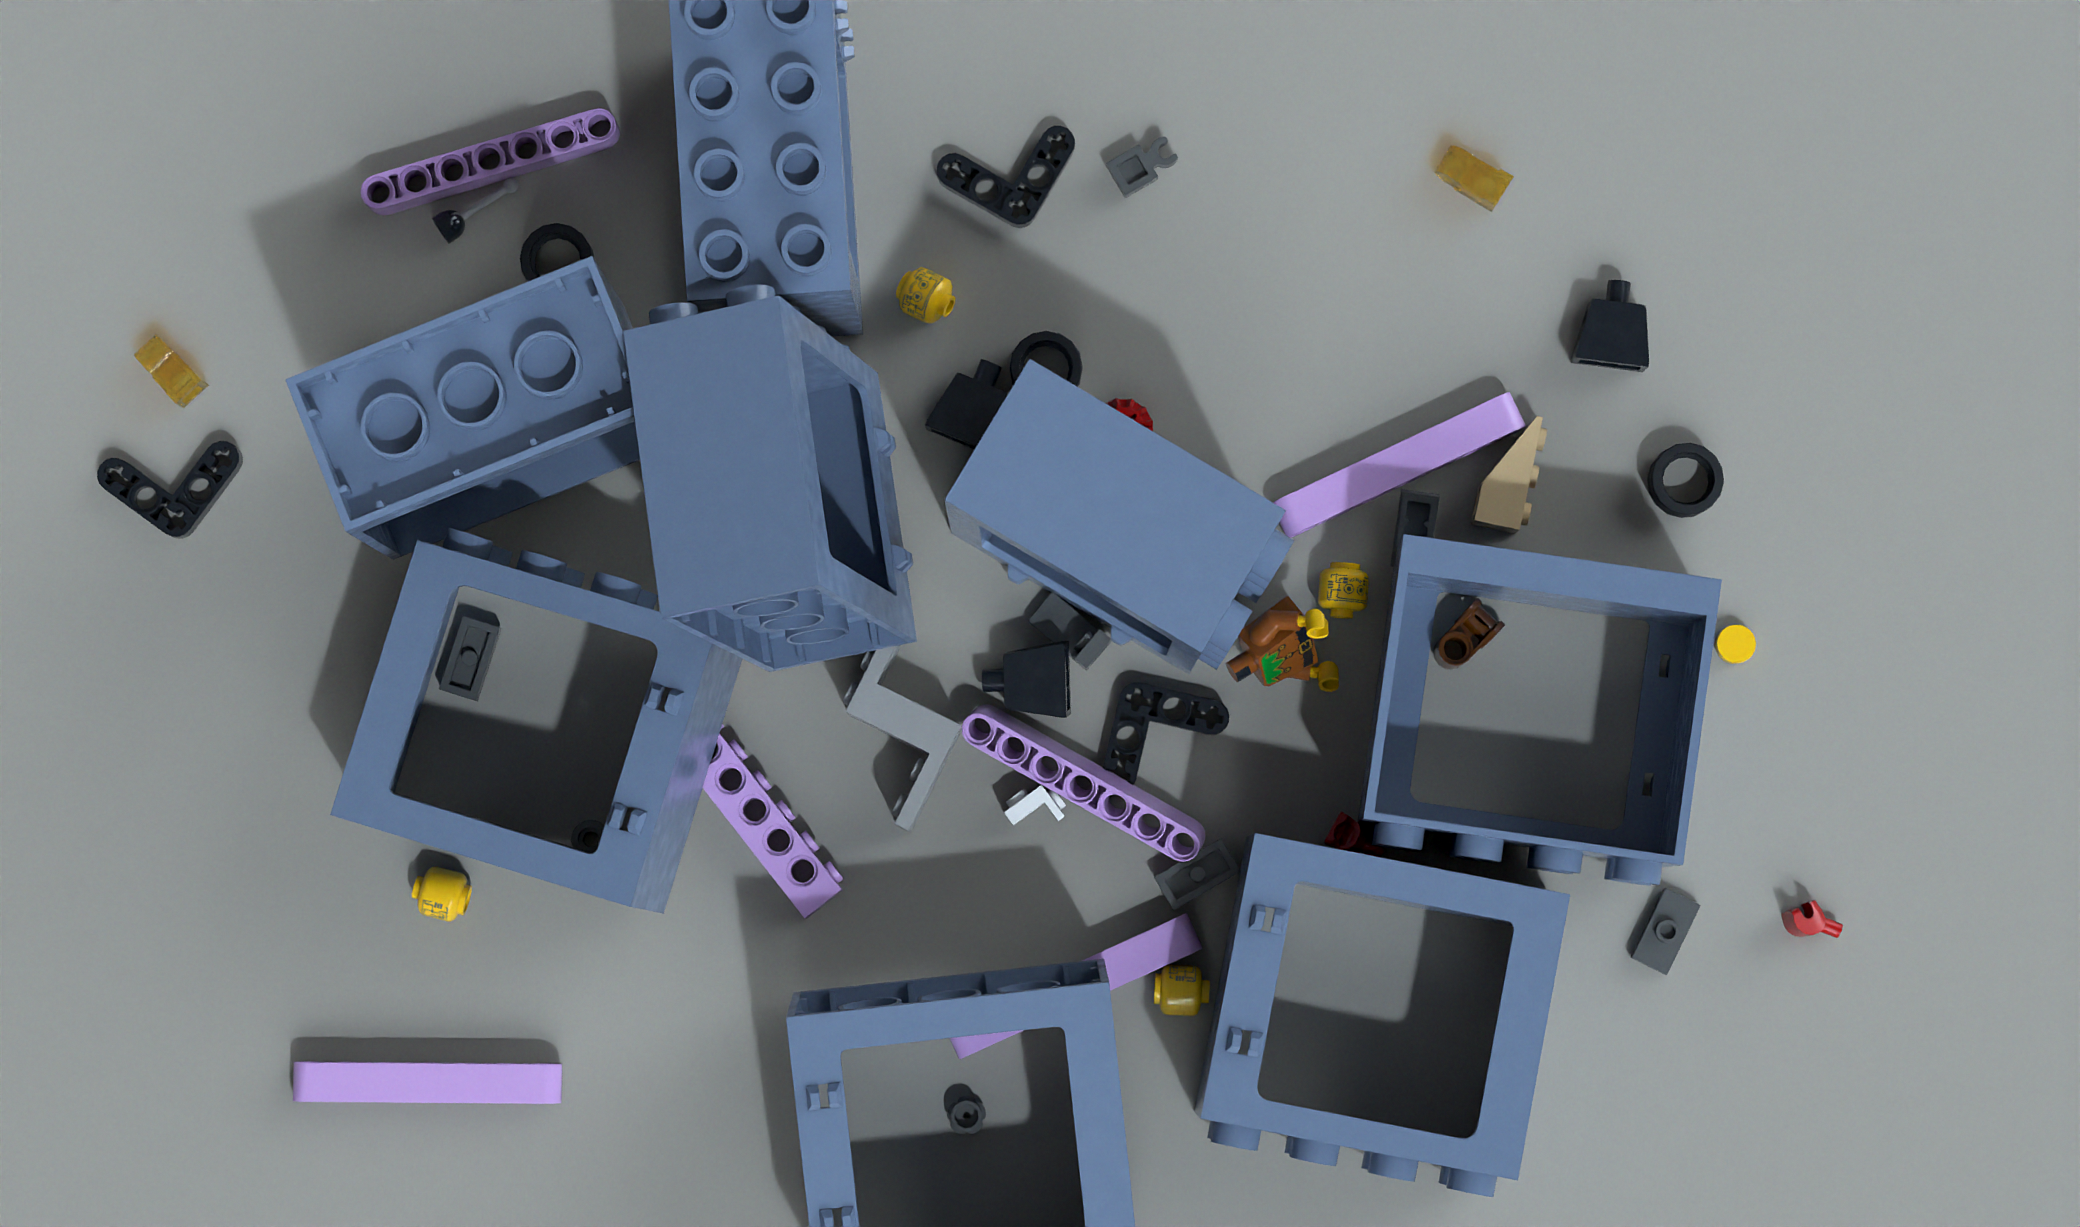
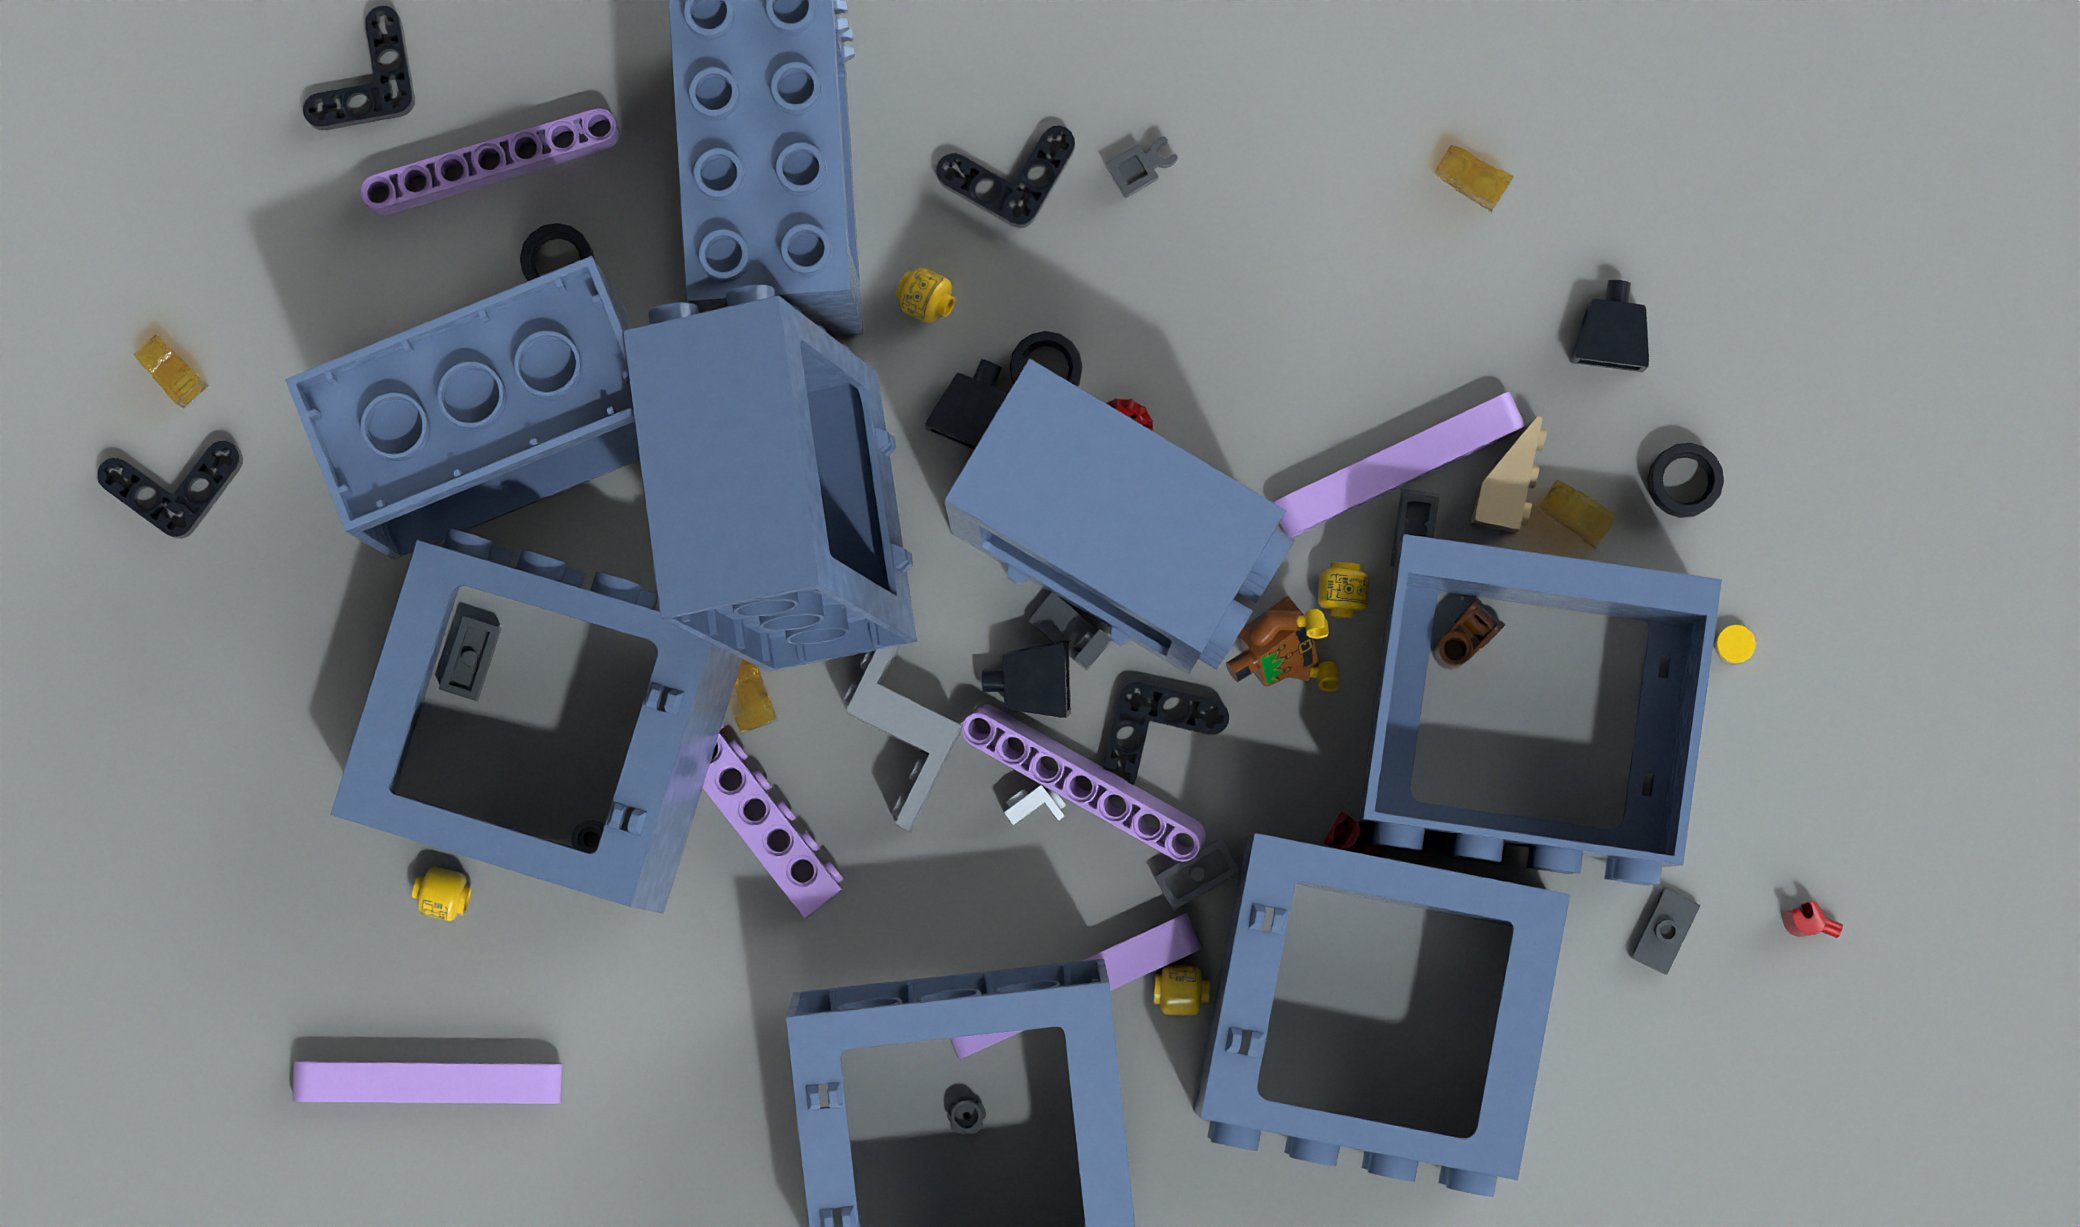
hinge [432,178,519,244] -> none
none -> black beam [303,6,415,130]
none -> clear yellow leg [733,659,778,734]
none -> clear yellow leg [1539,480,1616,549]

